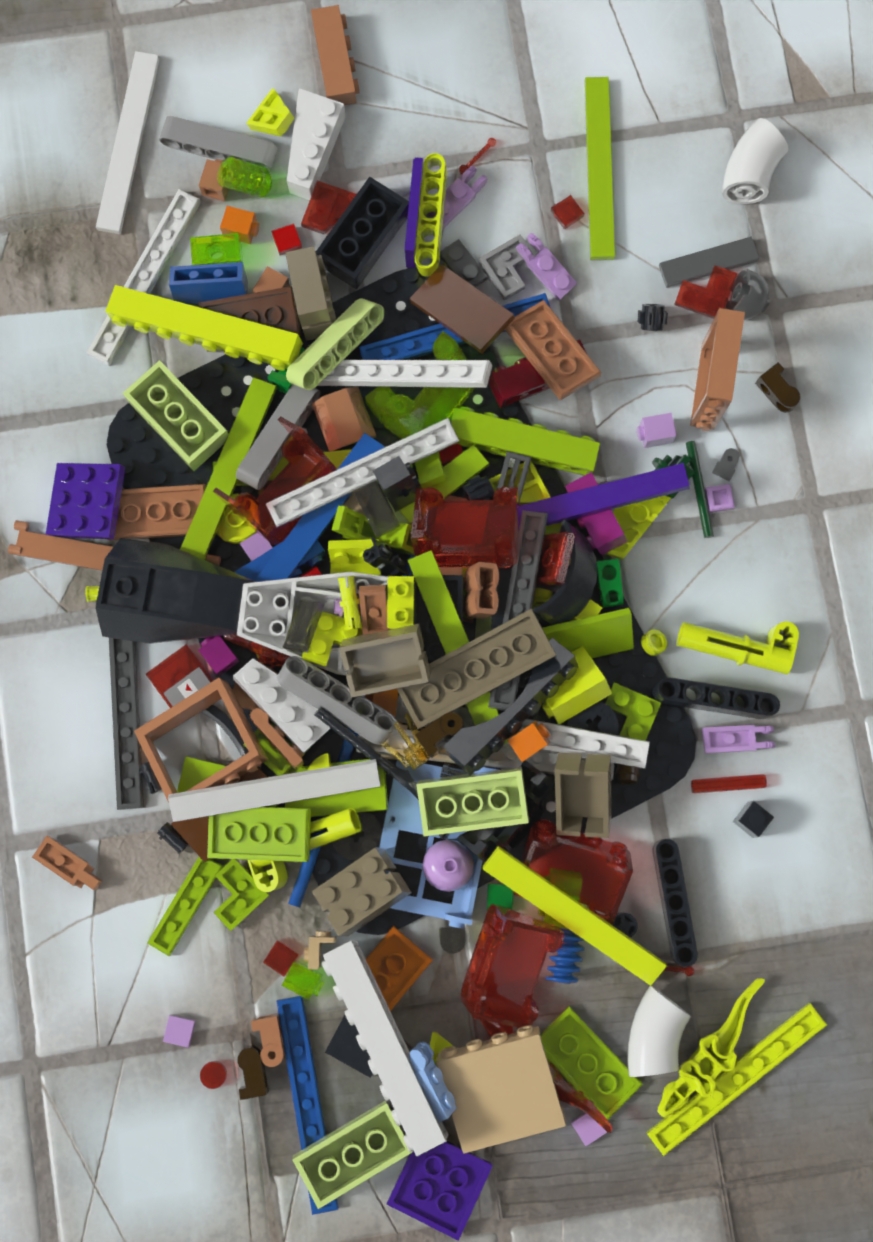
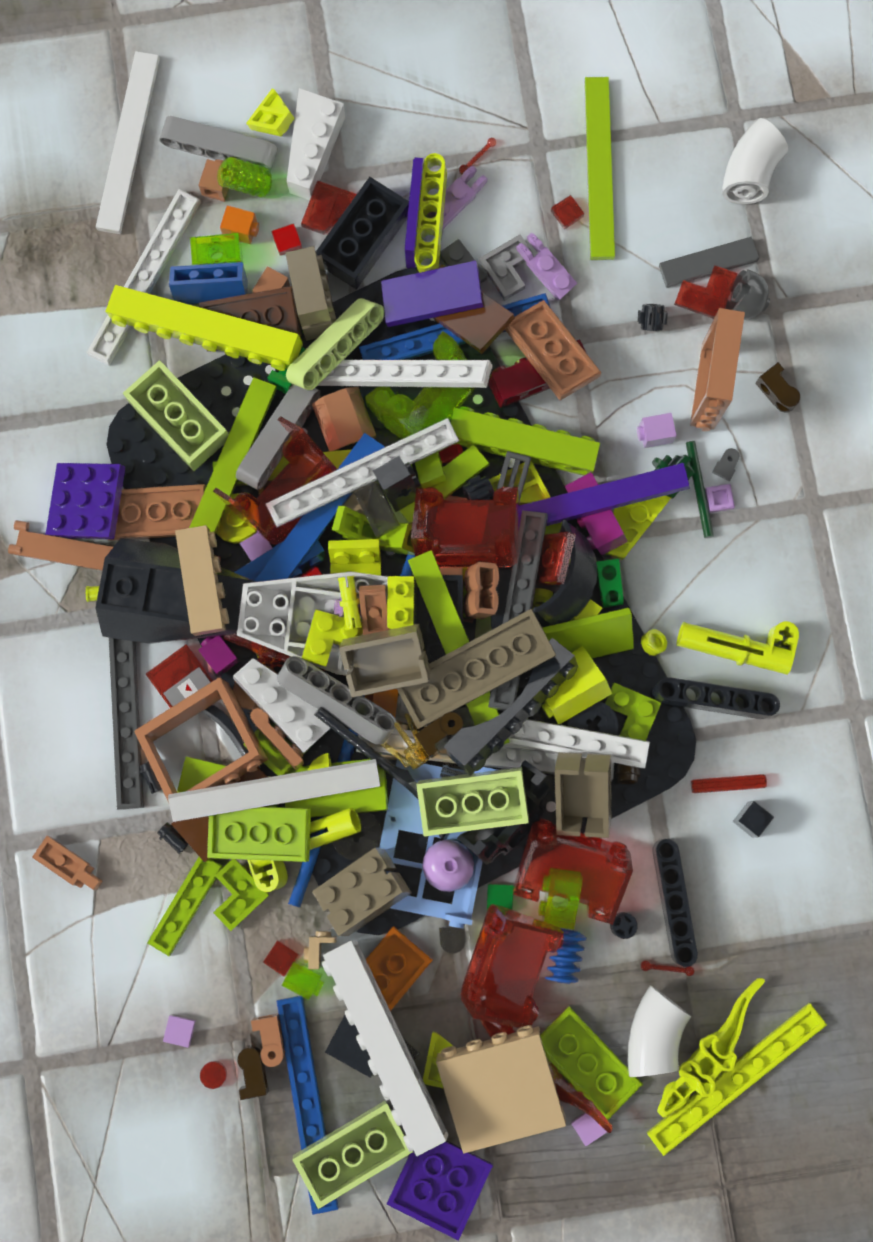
clear smoke tile [283,600,324,653] -> none
nougat brick [311,5,360,106] -> none
black hinge [363,537,410,576] -> none
light blue hinge [408,1041,457,1122] -> none
neon yellow tile [483,846,667,985] -> none
orange brick [507,721,551,762] -> none
lavender hinge [702,725,775,754] -> none
none -> tan brick [175,525,229,636]
none -> dark purple tile [381,261,483,327]

